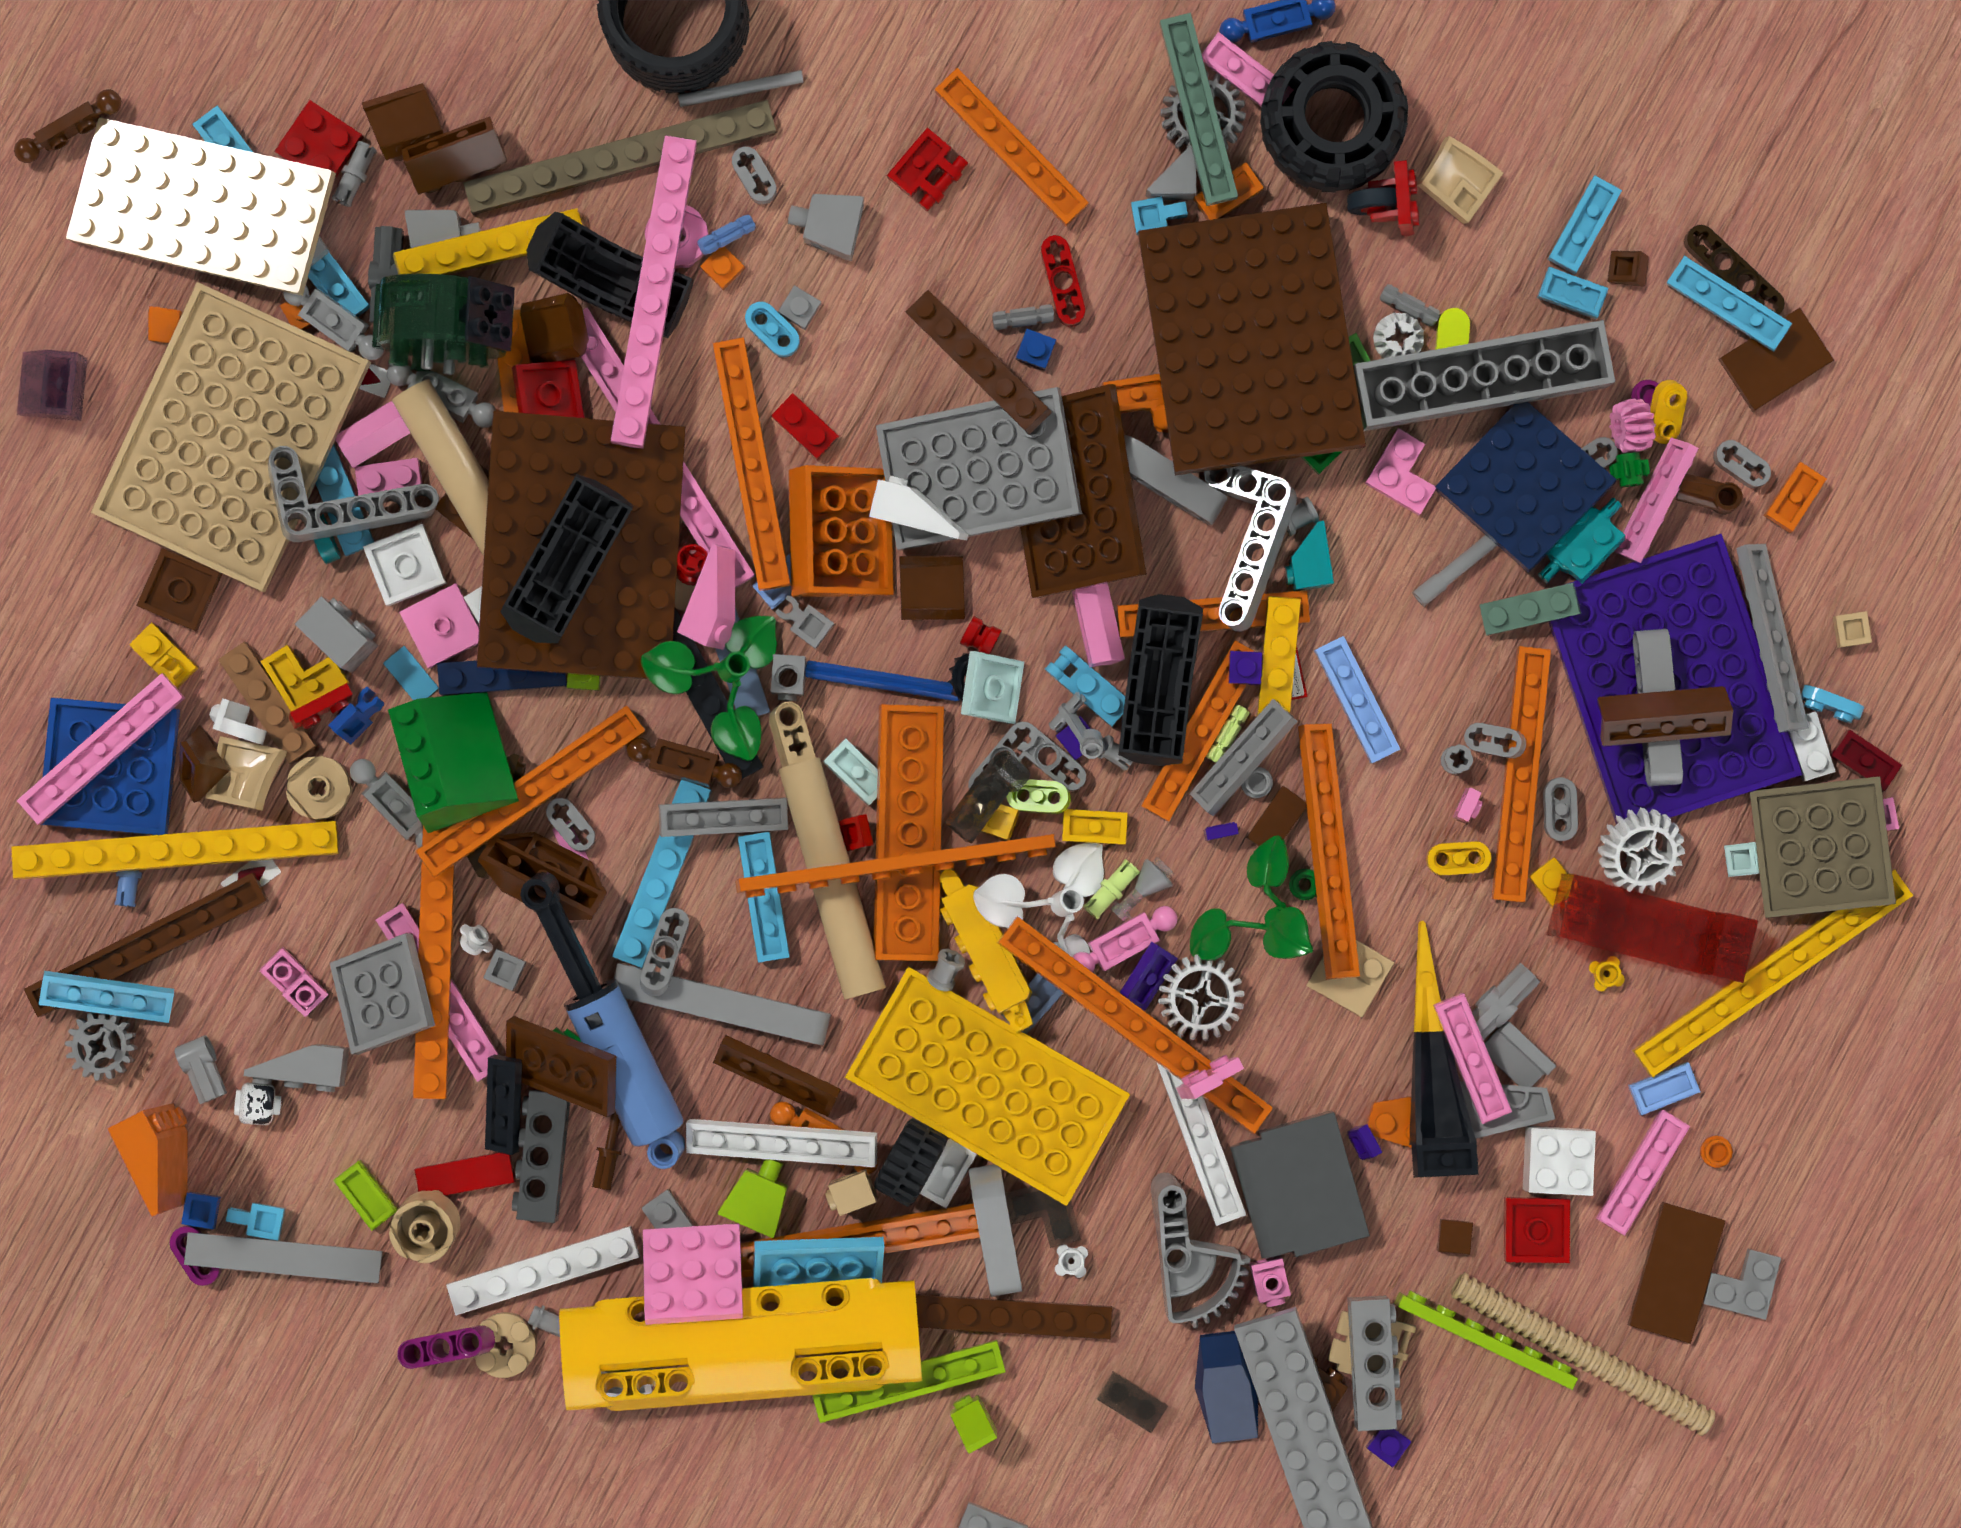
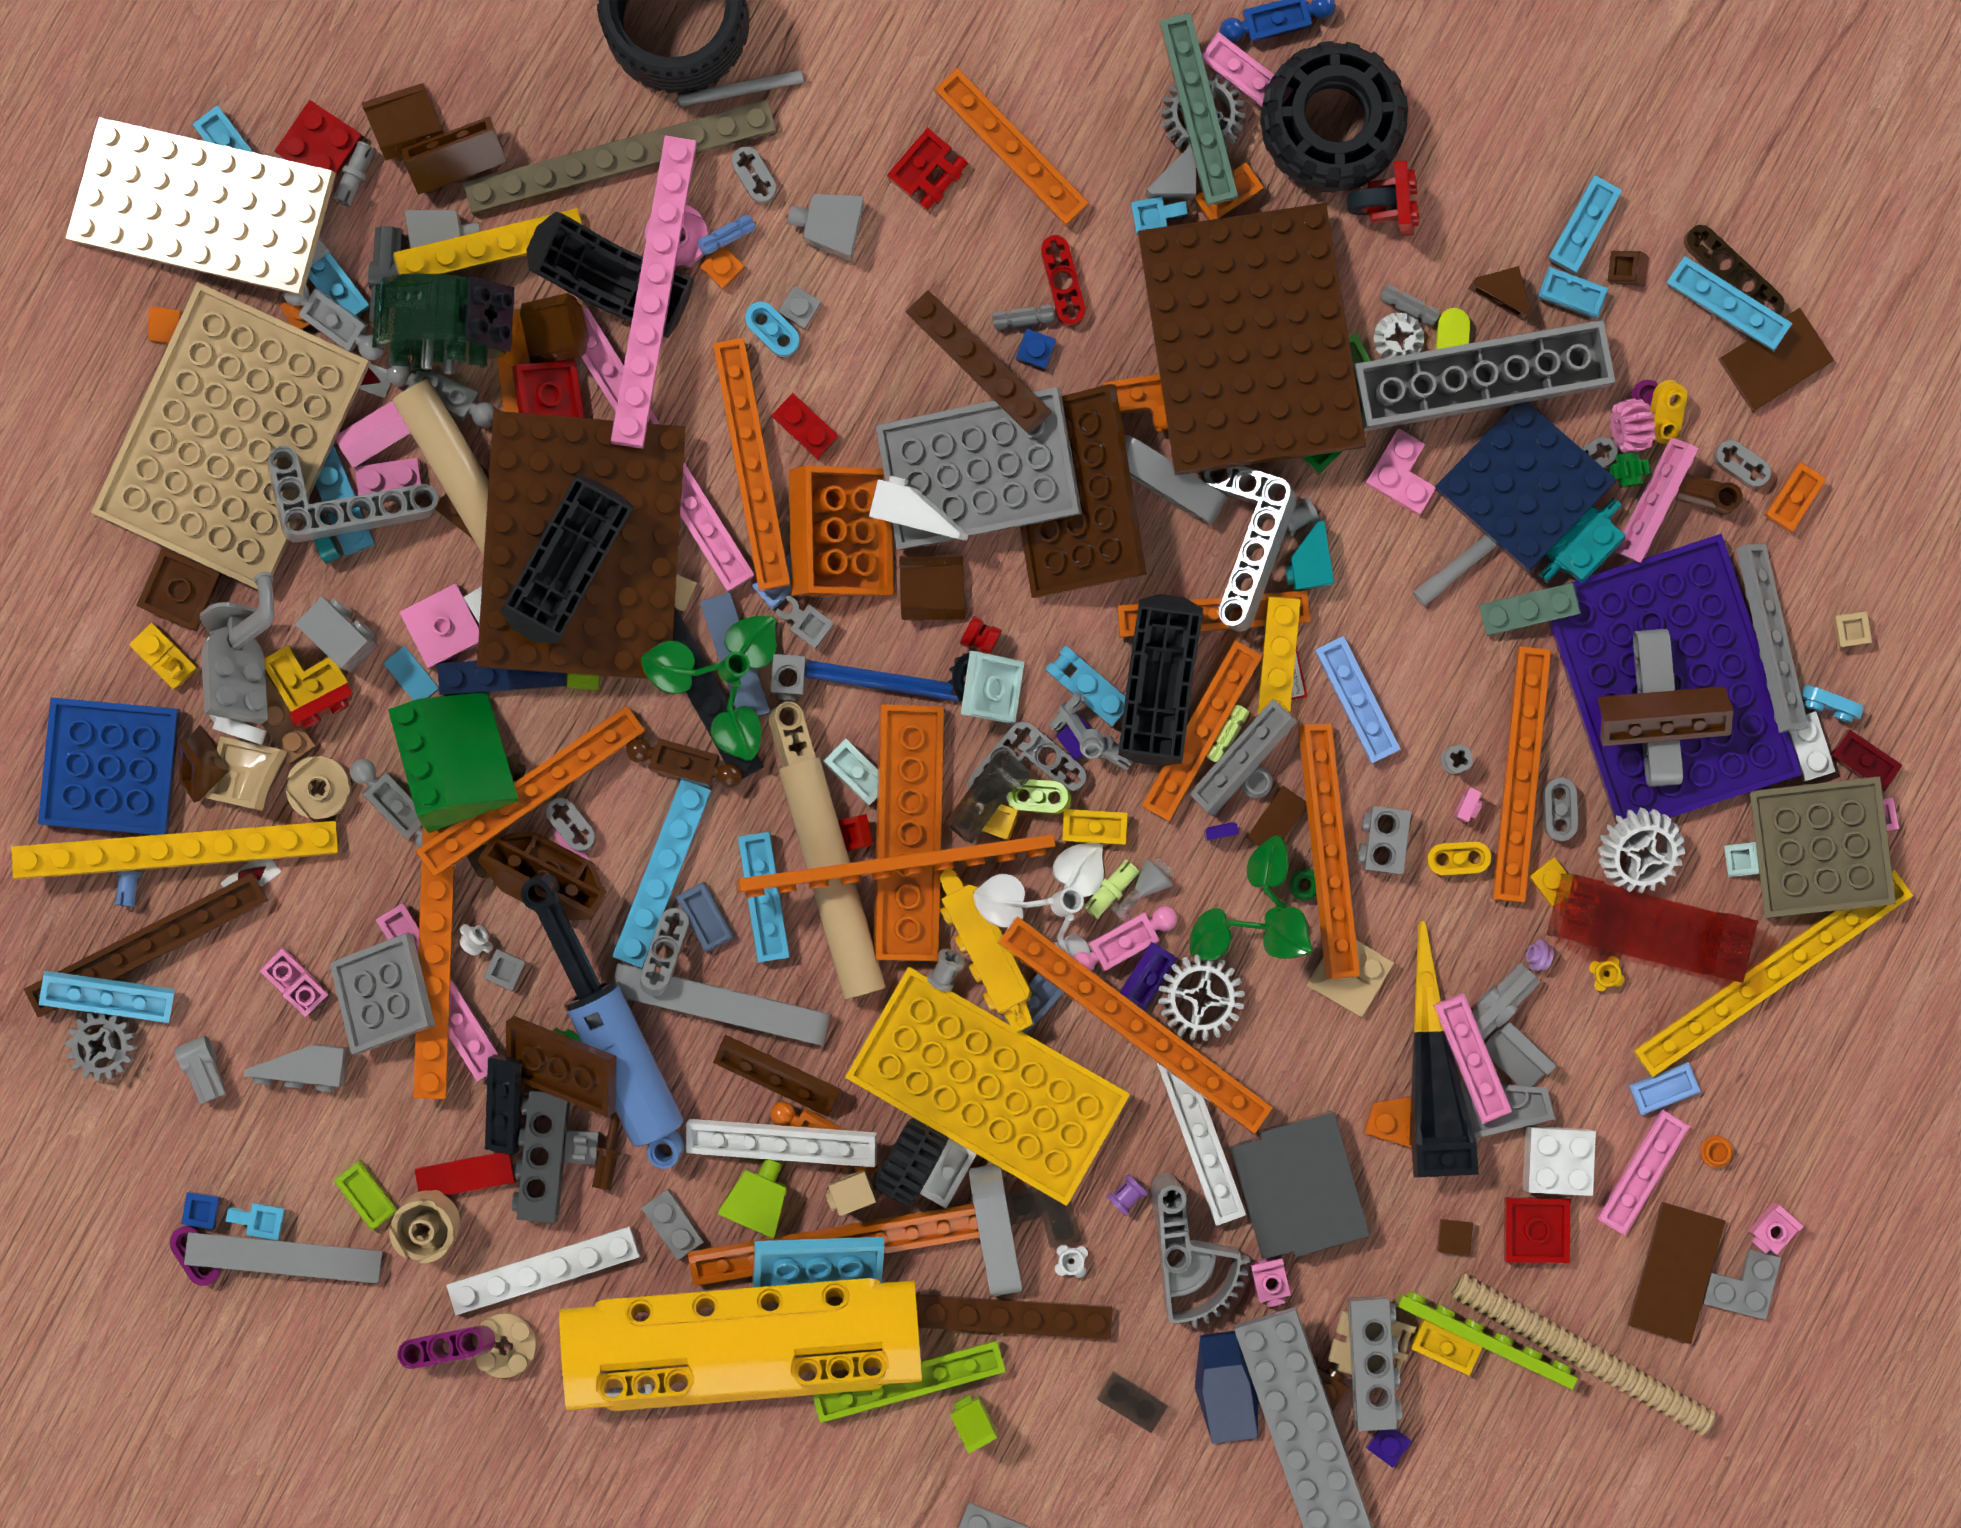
reddish brown plate [14,89,122,163] -> none
slope [17,350,87,421] -> none
bright pink plate [17,673,185,825] -> none
orange slope [107,1103,188,1217] -> none
white head [234,1082,281,1125] -> none
blue plate [328,687,385,745] -> none
white plate [363,524,447,606] -> none
light grey pin [528,1305,560,1338] -> none
bright pink plate [643,1224,743,1325] -> none
light grey plate [658,797,788,837] -> none
bright pink slope [677,543,735,650] -> none
red wheel [677,544,708,586] -> none
bright pink piece [1072,583,1125,668] -> none
bright pink plate [1176,1055,1244,1099] -> none
dark purple plate [1228,651,1262,685] -> none
dark purple tile [1347,1124,1382,1160] -> none
tan plate [1417,136,1503,224] -> none
light grey beam [1464,723,1526,758] -> none
none -> light grey plate [200,572,274,724]
none -> light grey tile [564,1130,600,1165]
none -> sand blue tile [676,882,734,953]
none -> medium lavender bush [1106,1174,1148,1216]
none -> light grey brick [1357,806,1411,875]
none -> yellow plate [1409,1319,1482,1376]
none -> reddish brown slope [1468,266,1531,320]
none -> lavender plate [1526,939,1554,971]
none -> bright pink brick [1748,1202,1804,1255]

